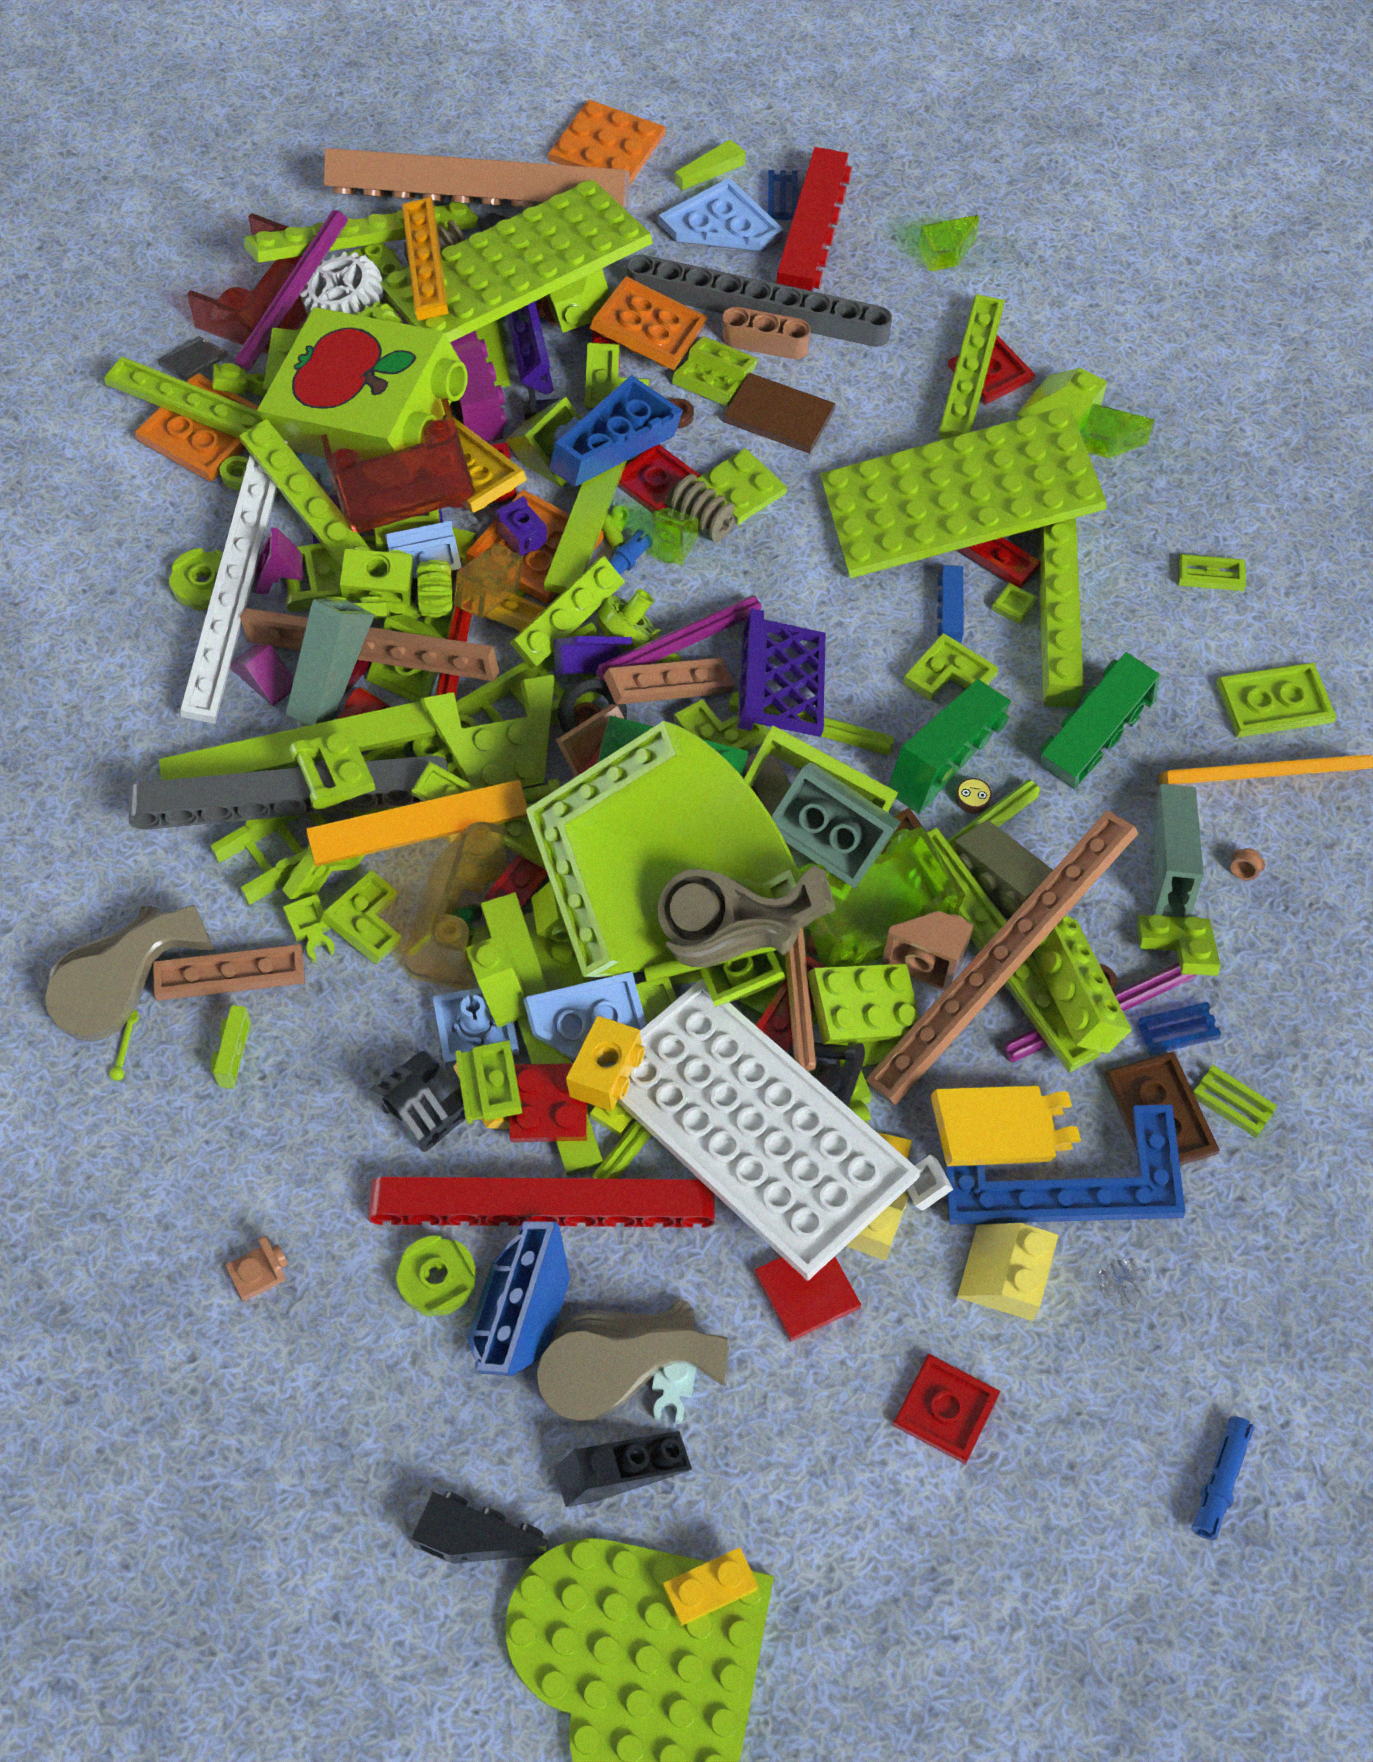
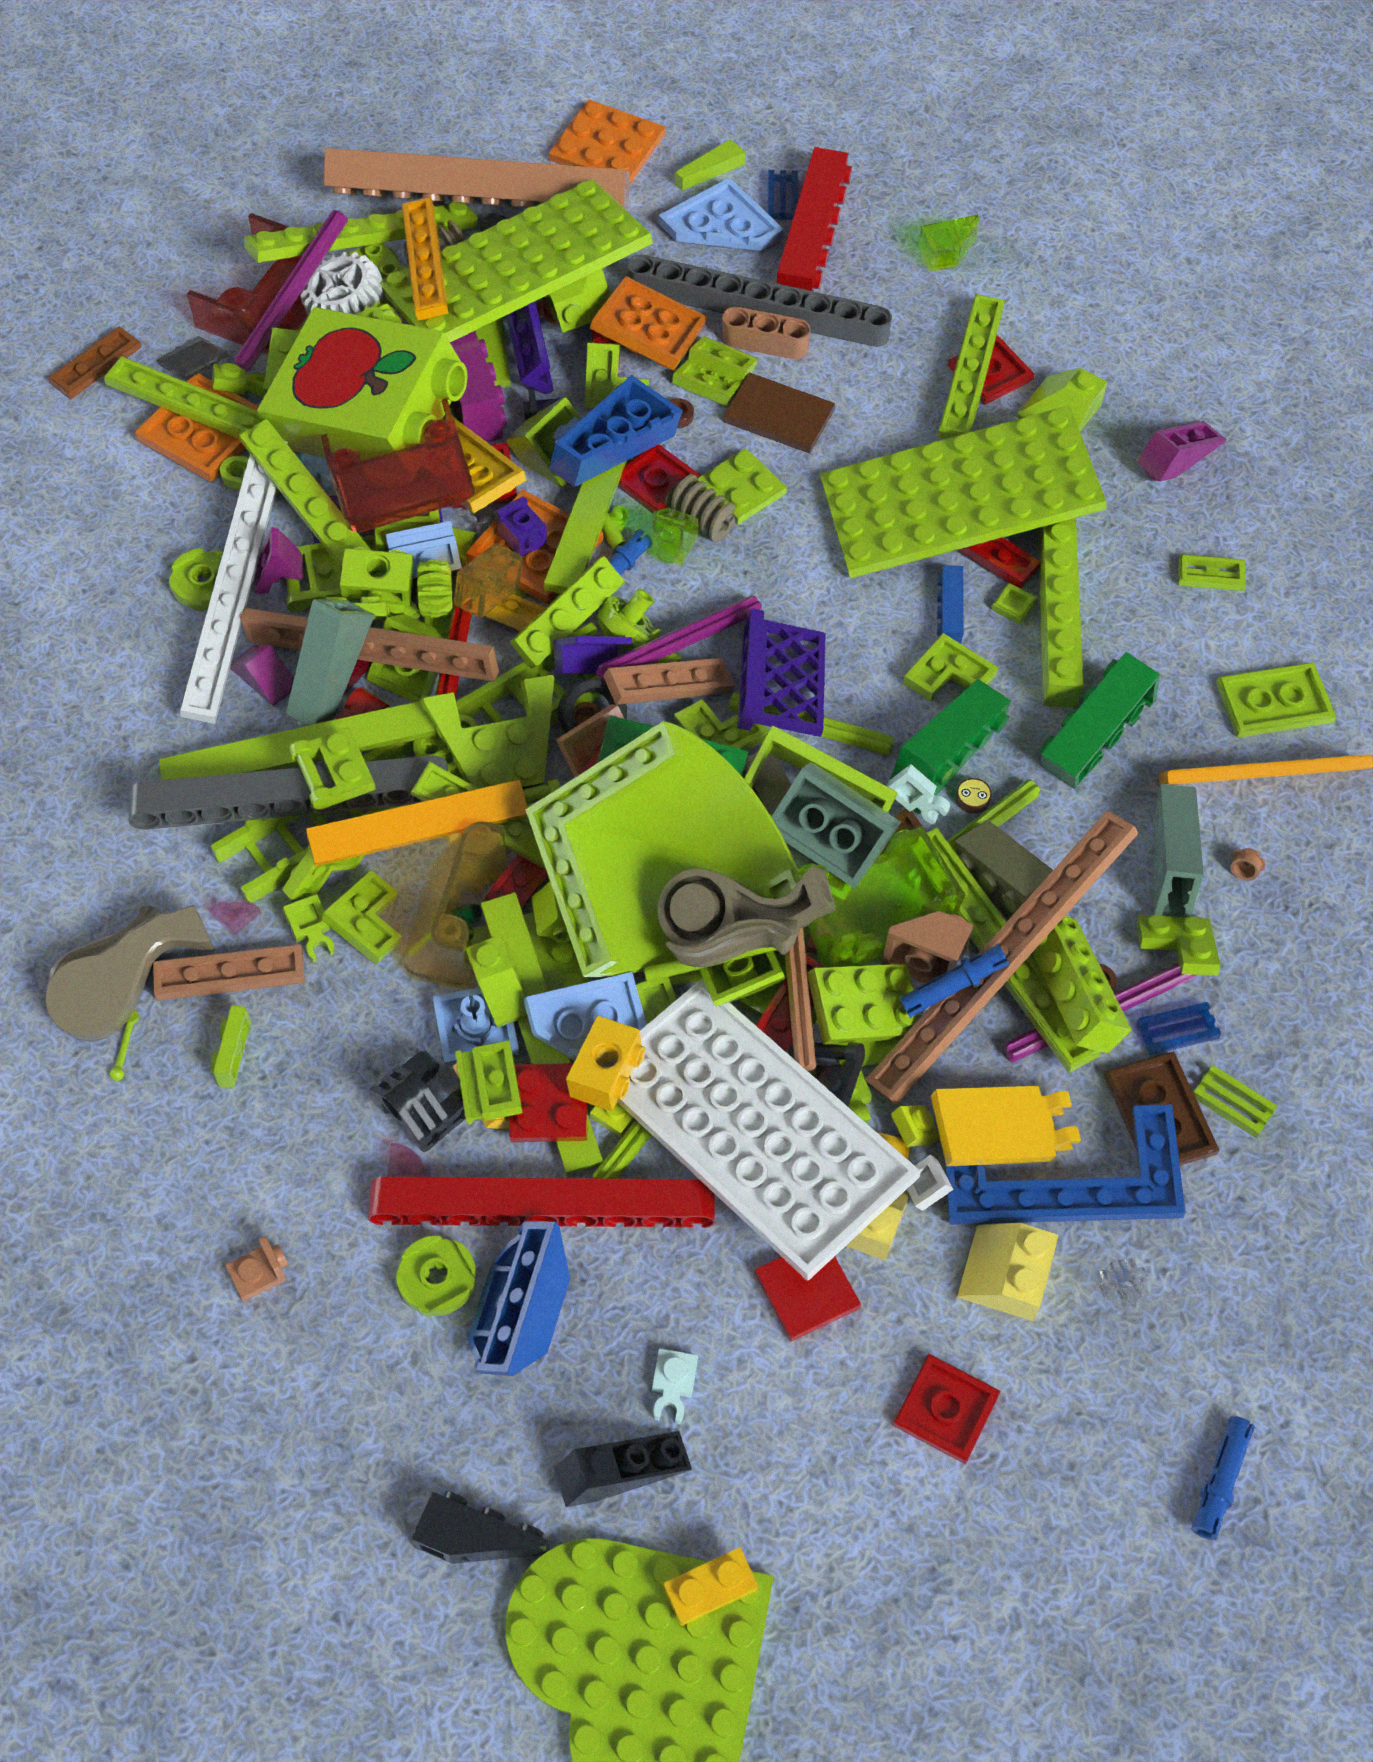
dark tan animal [537,1300,730,1422] -> none
clear neon green slope [1082,403,1155,459] -> none
none -> dark orange tile [48,326,142,400]
none -> clear pink tile [208,901,261,936]
none -> clear pink tile [387,1143,426,1177]
none -> light aqua plate [886,764,951,825]
none -> neon yellow plate [891,1105,940,1147]
none -> blue pin [899,944,1010,1018]
none -> magenta slope [1136,421,1227,482]

